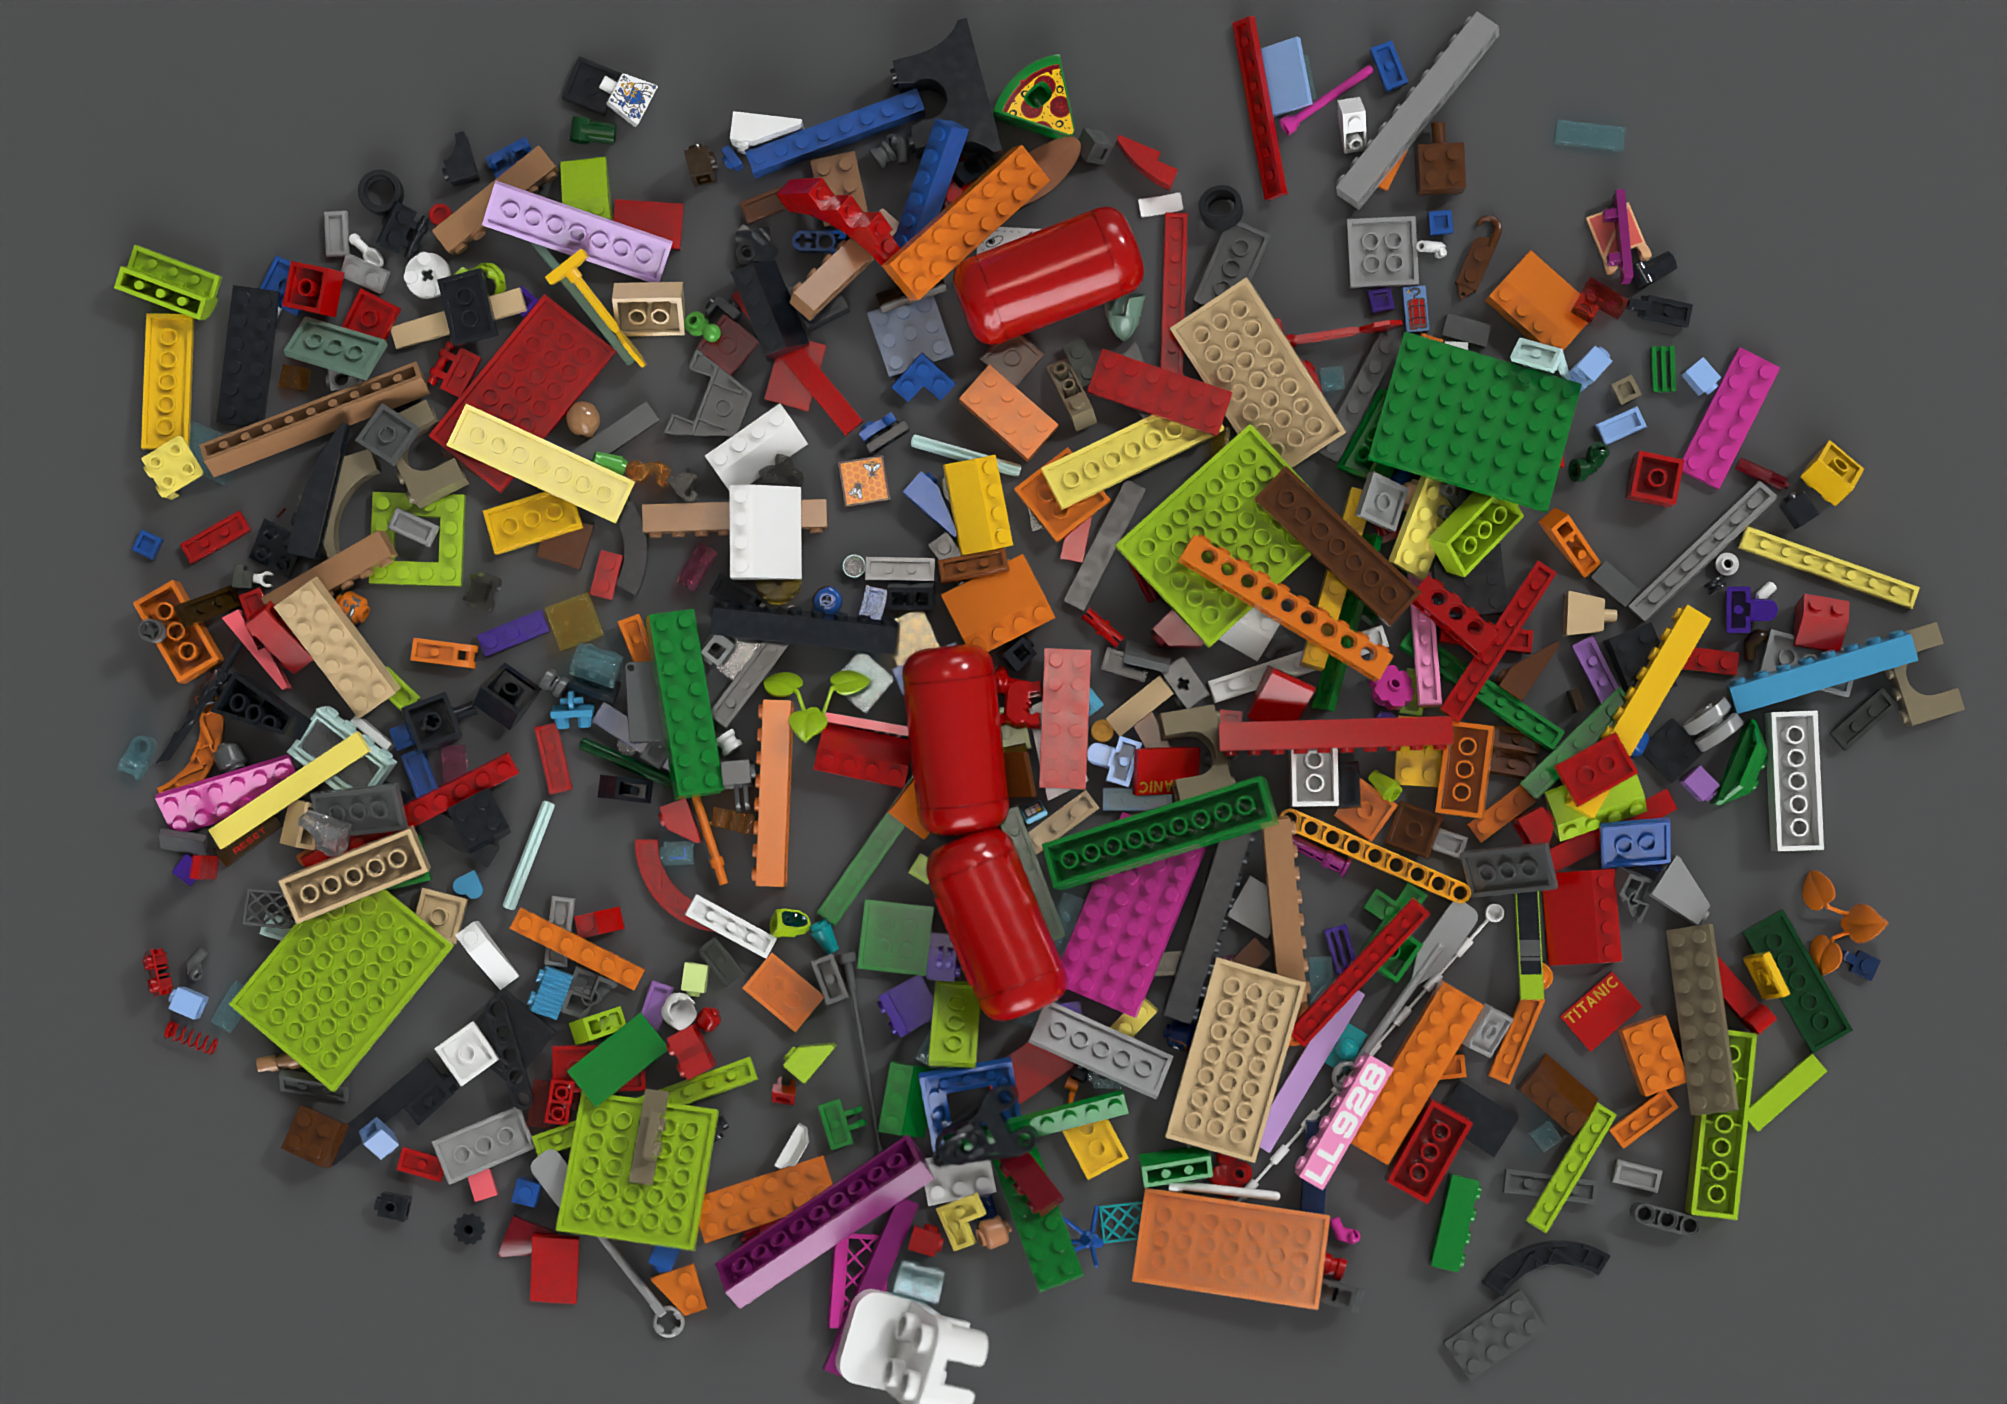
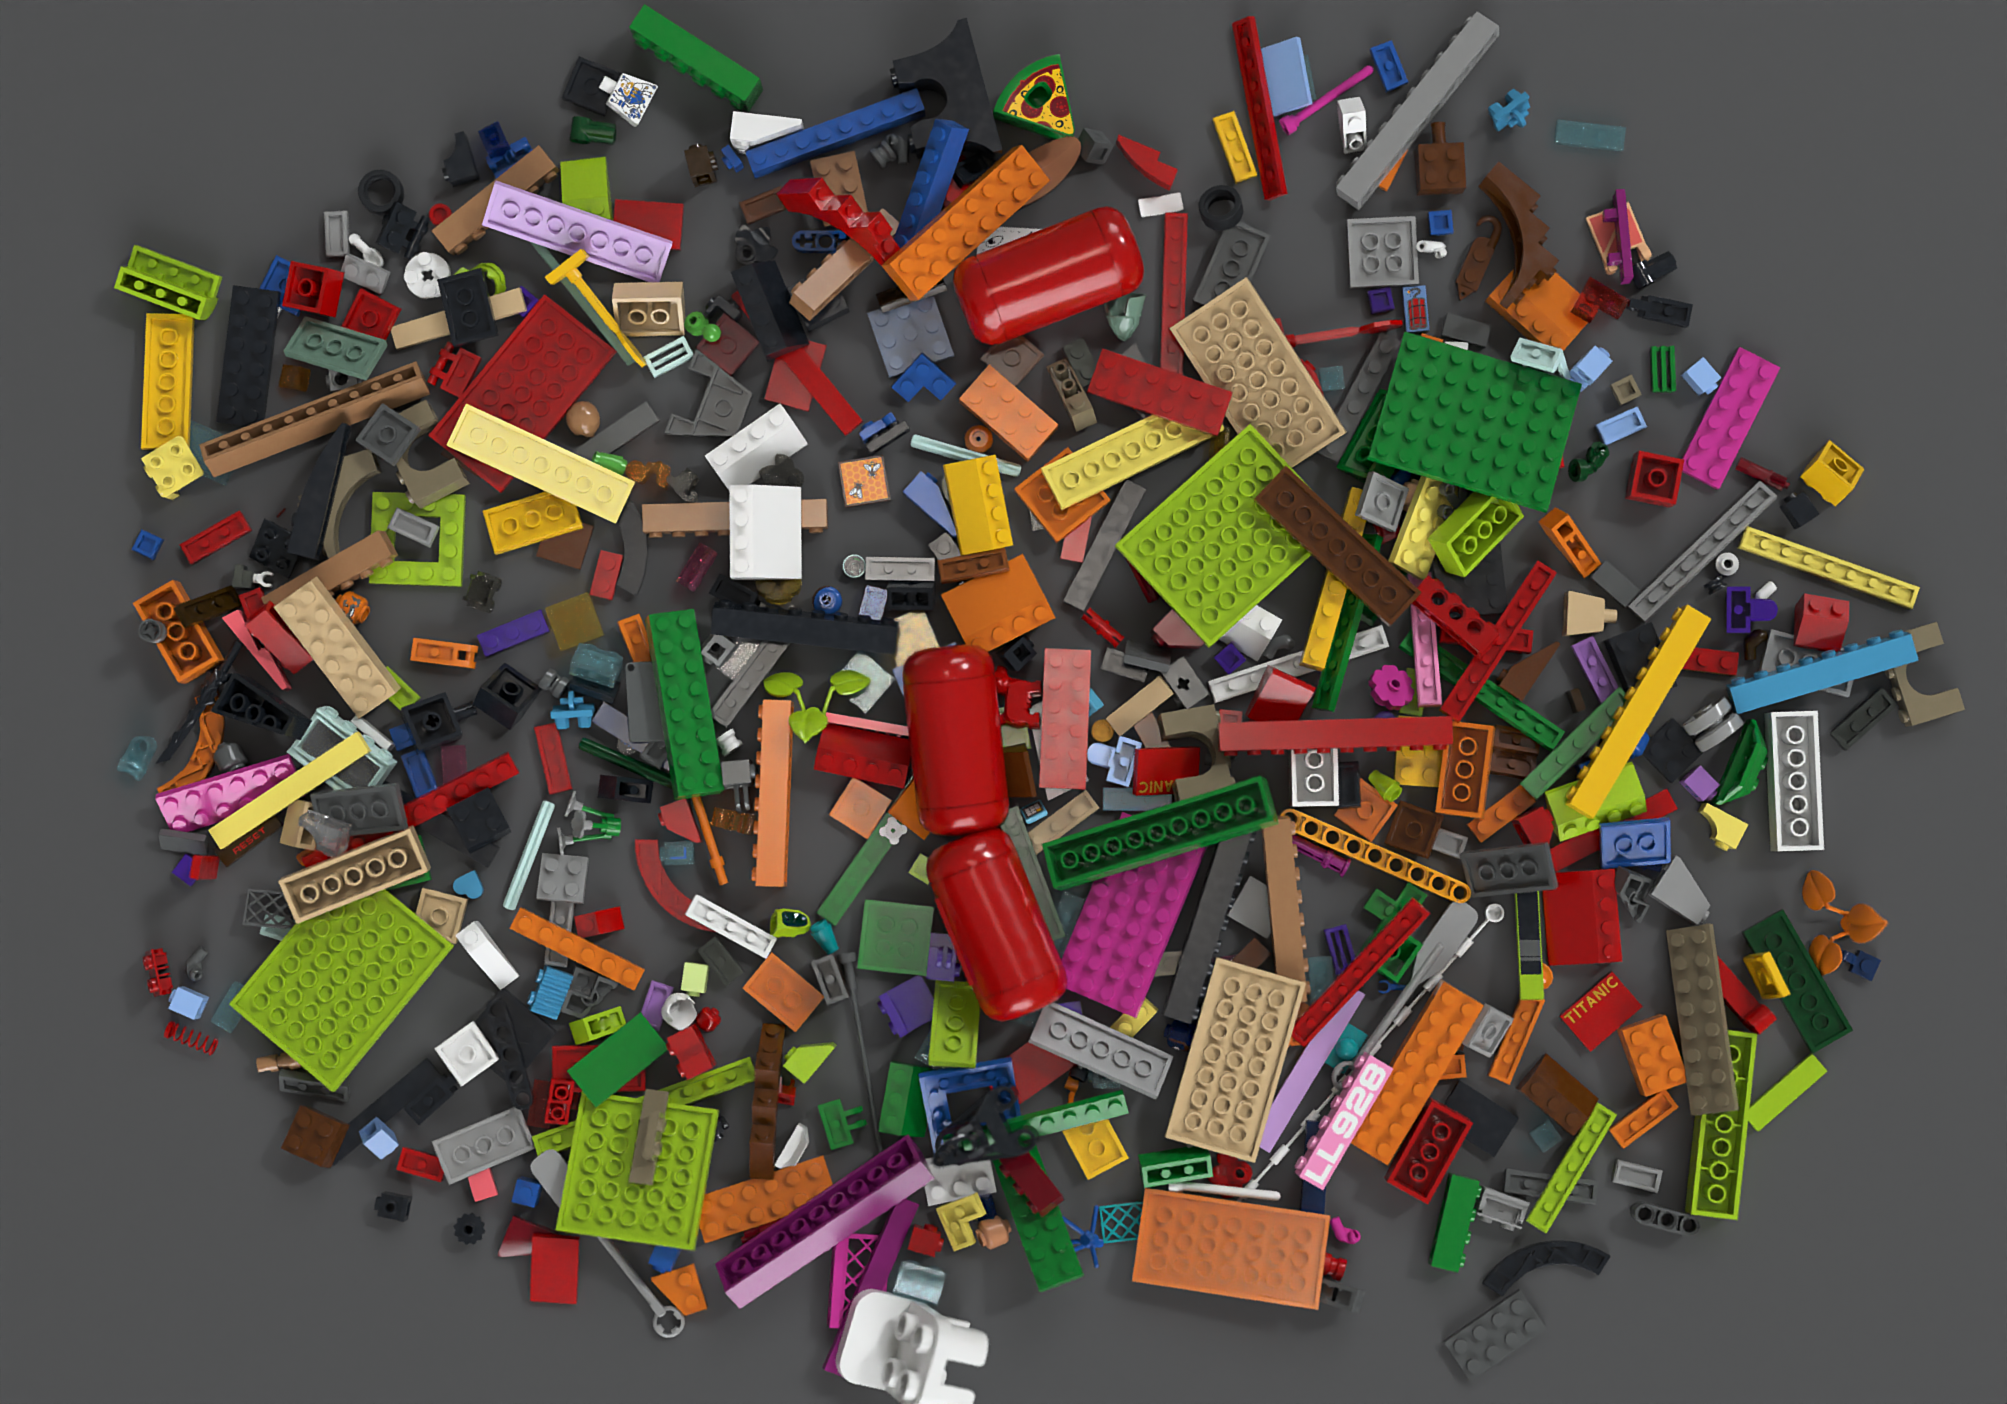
orange brick [1177,534,1393,682] -> none
red tile [1554,732,1639,807] -> none
none -> clear blue plate [478,121,511,159]
none -> light grey plate [536,853,589,904]
none -> plant [557,790,621,855]
none -> green brick [629,4,763,112]
none -> light aqua tile [643,336,694,378]
none -> reddish brown arch [750,1023,785,1180]
none -> orange tile [829,778,892,839]
none -> white plate [879,817,907,844]
none -> orange plate [964,425,993,454]
none -> yellow tile [1212,111,1257,183]
none -> dark purple plate [1214,642,1246,675]
none -> blue hand [1378,979,1406,994]
none -> light grey hinge [1475,1185,1530,1231]
none -> reddish brown arch [1478,162,1559,309]
none -> dark azure hips [1488,89,1530,132]
none -> light yellow arch [1698,803,1748,851]

